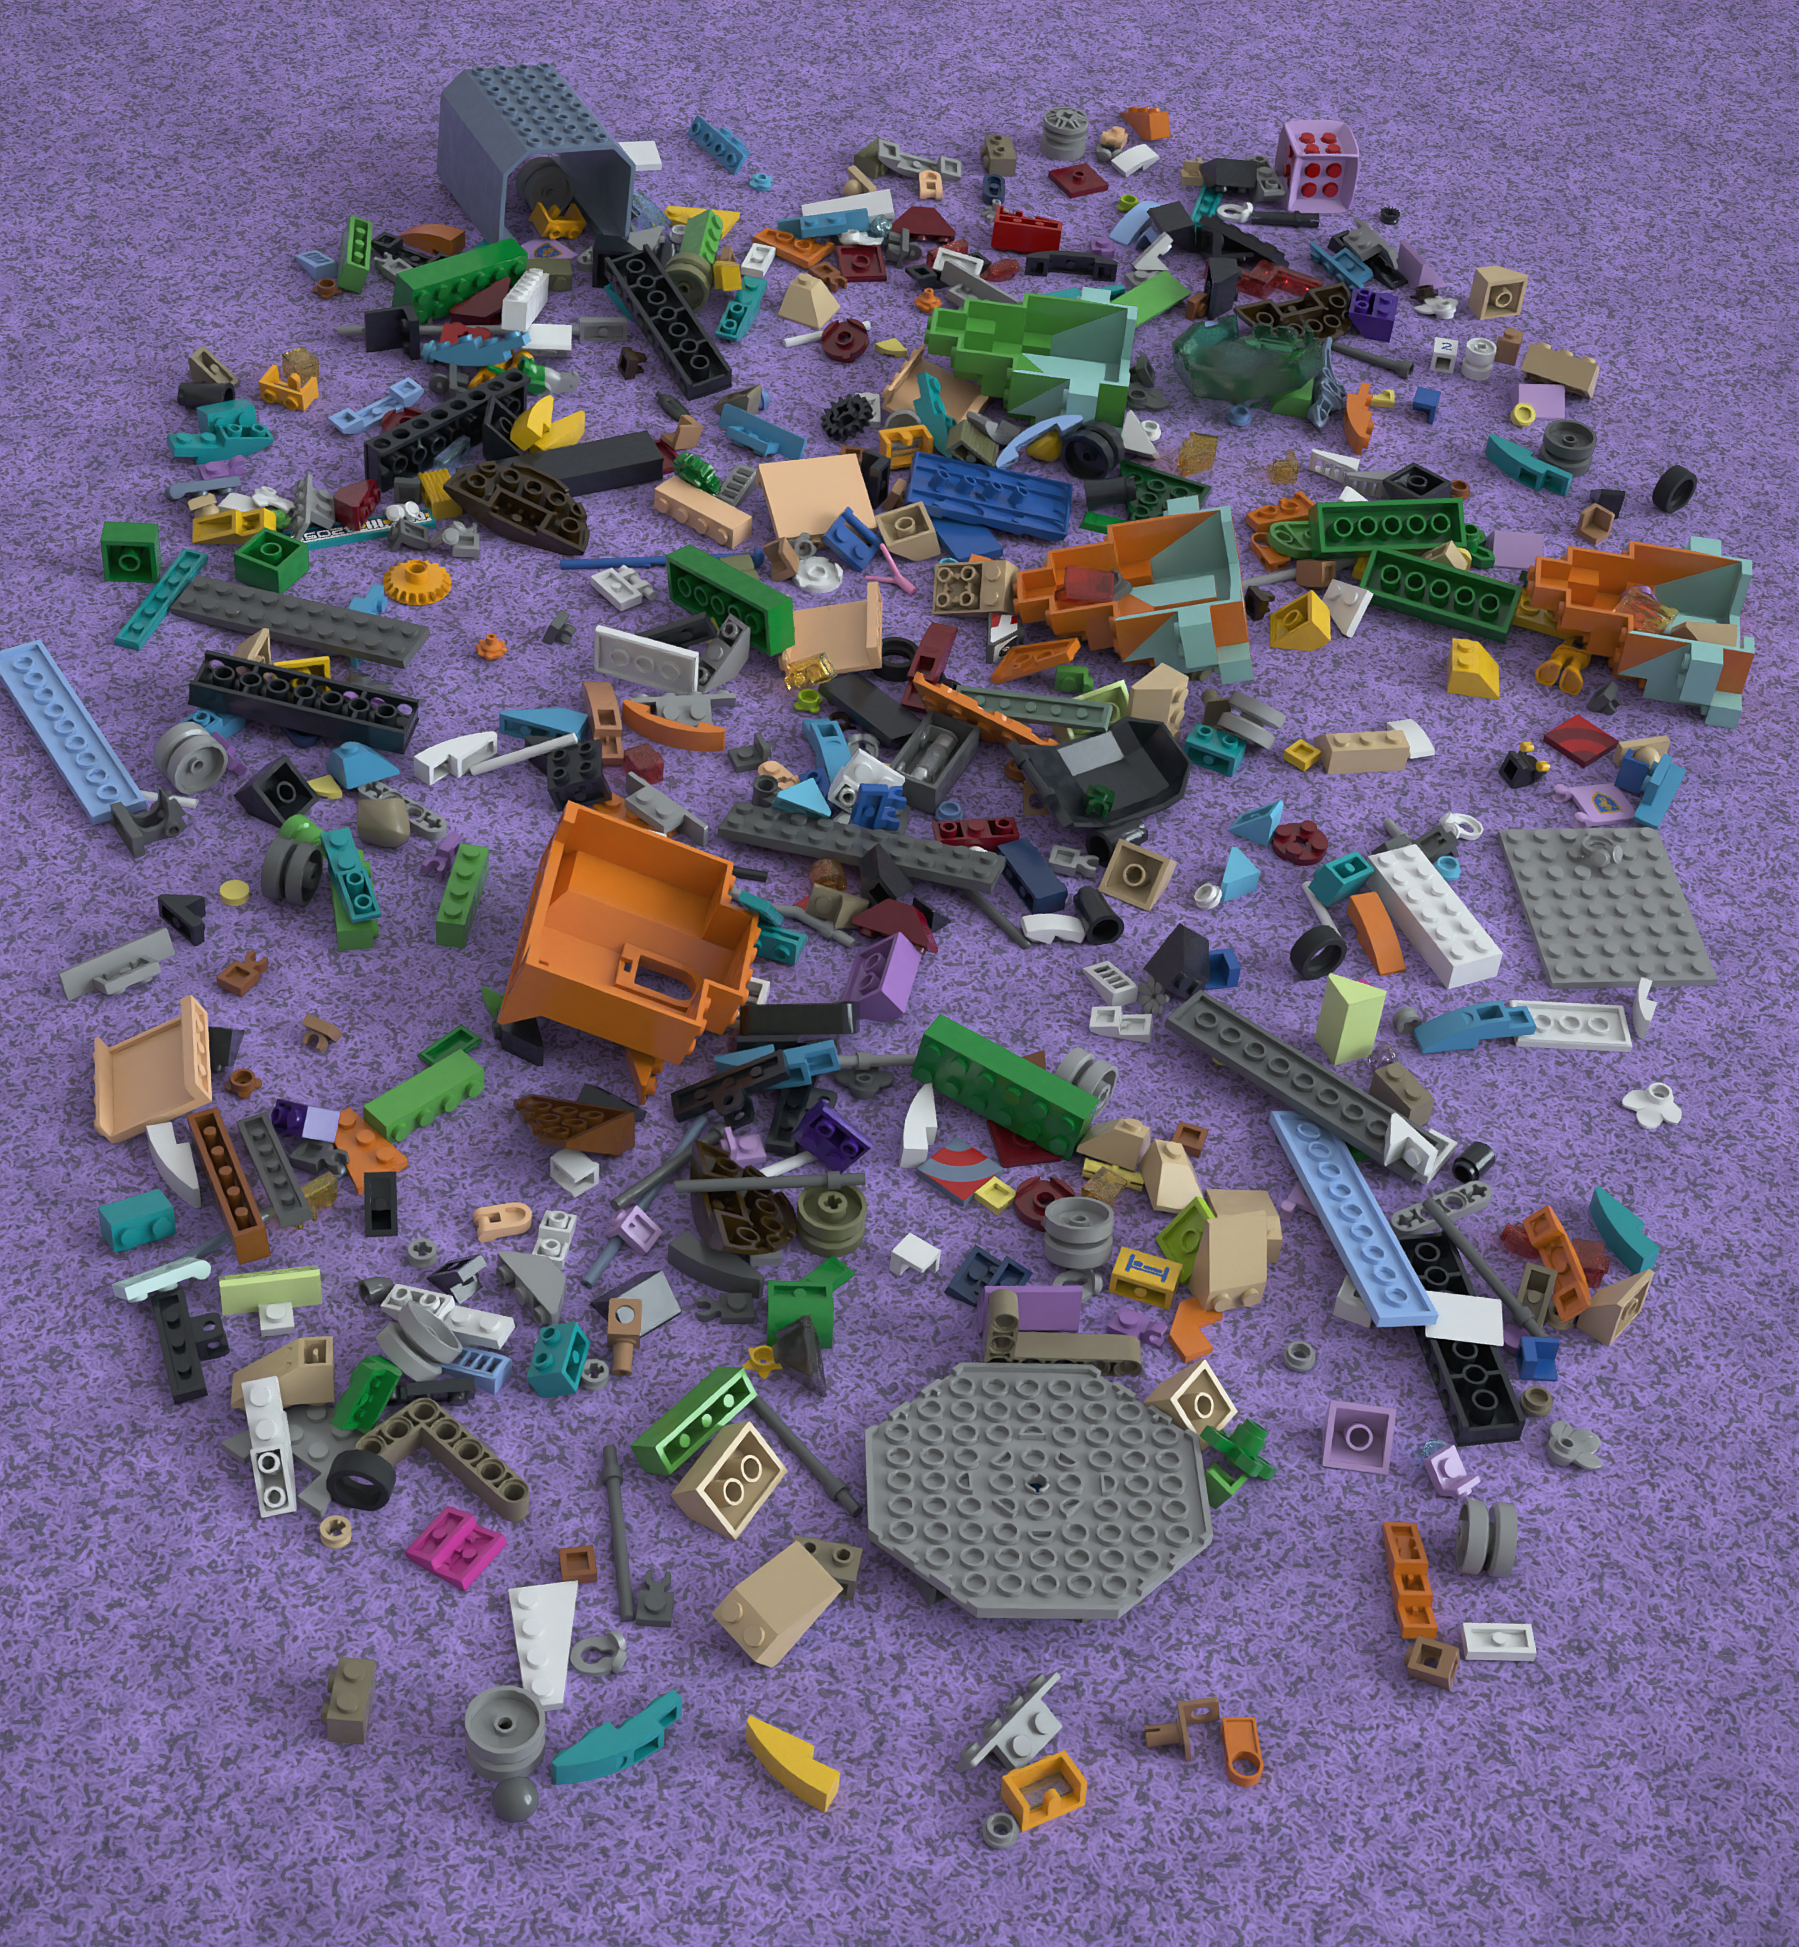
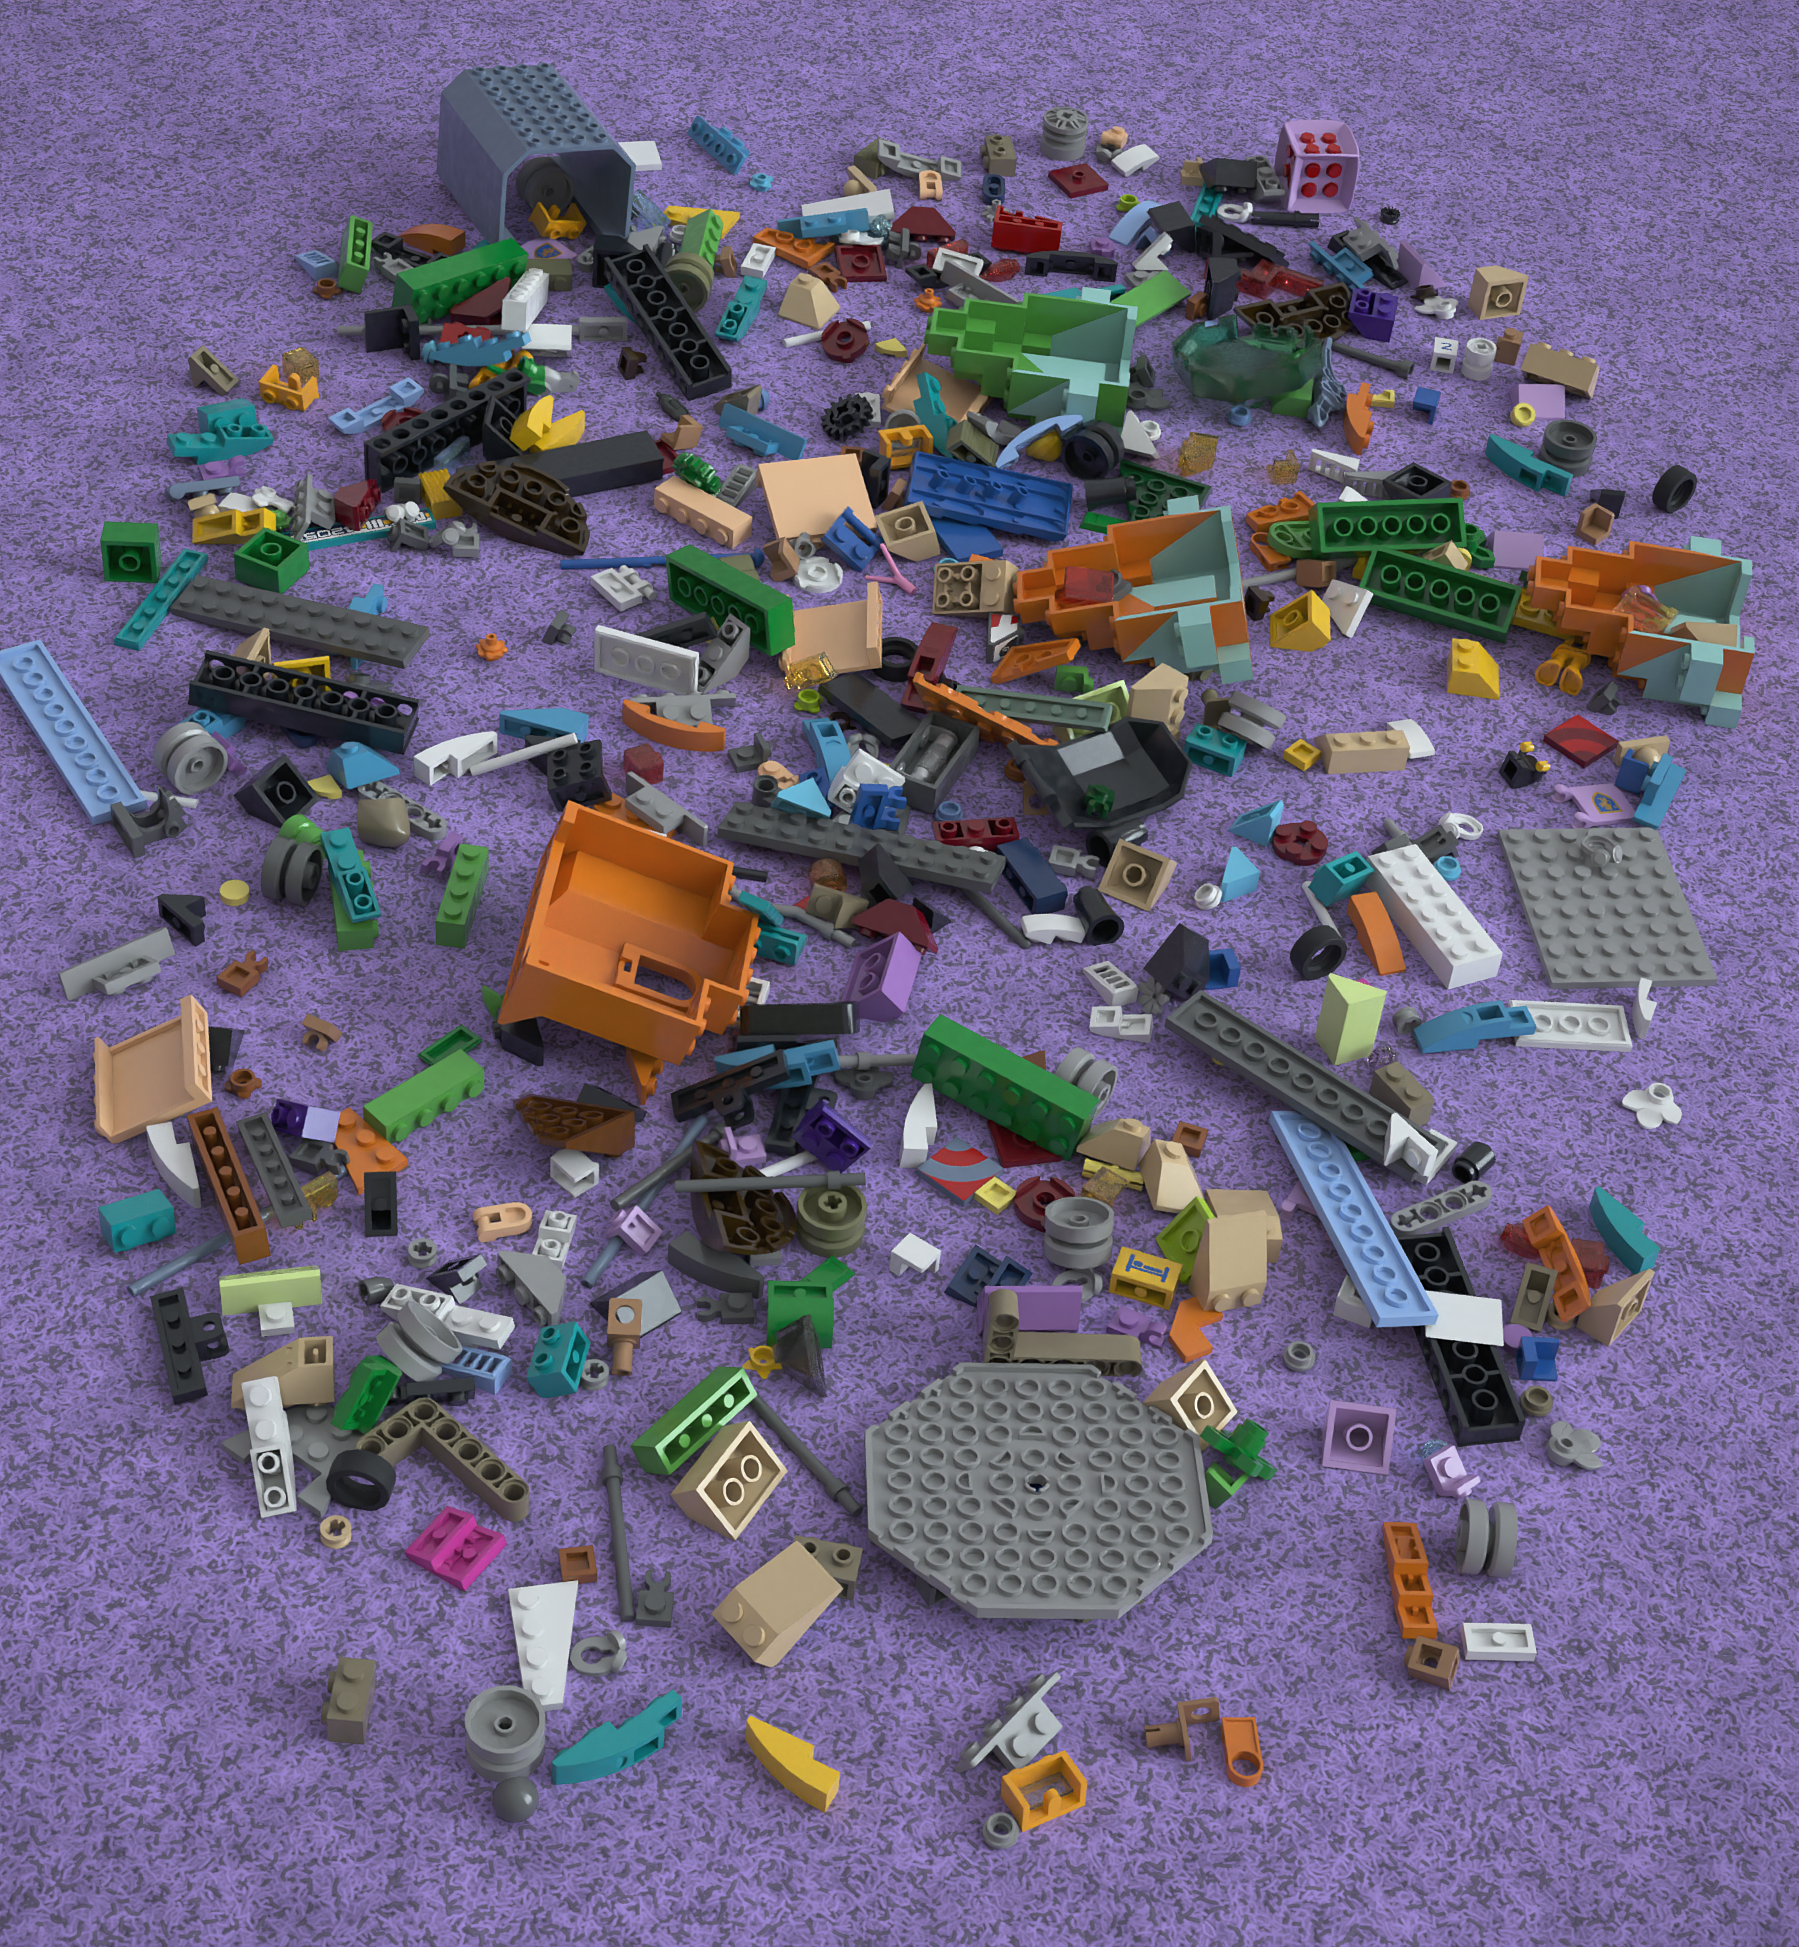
light aqua plate [112,1257,211,1303] -> none
black plant [177,382,235,410] -> none
light orange gear [383,559,452,606] -> none
nougat slope [582,682,624,765] -> none
yellow slope [713,260,742,291] -> none
orange slope [1120,106,1170,140] -> none
dark grey bar [1422,1197,1549,1338] -> none

